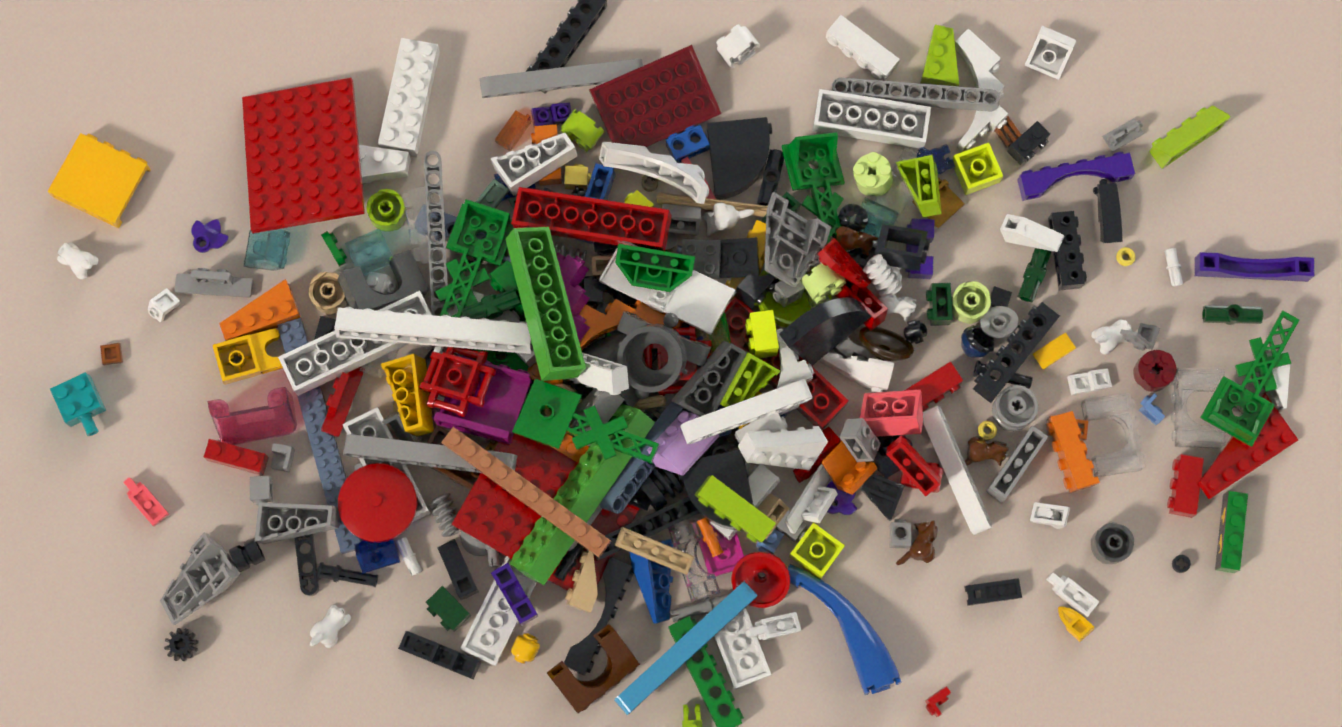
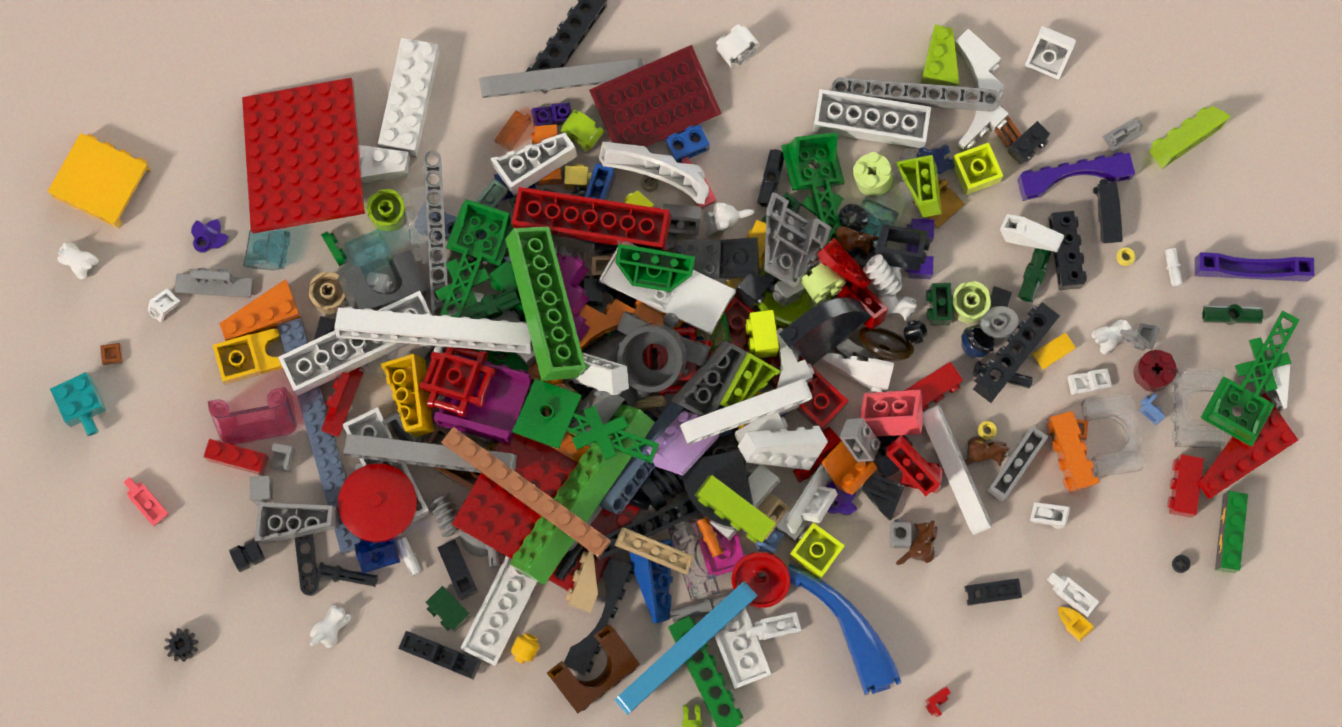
light grey wedge [160,532,240,625] -> none
dark purple arch [491,563,538,626] -> none
tan axle [656,192,768,217] -> none
black brick [707,117,772,200] -> none
white brick [826,15,900,81] -> none
light grey wheel [992,385,1038,432] -> none
dark grey brick [1091,523,1134,564] -> none

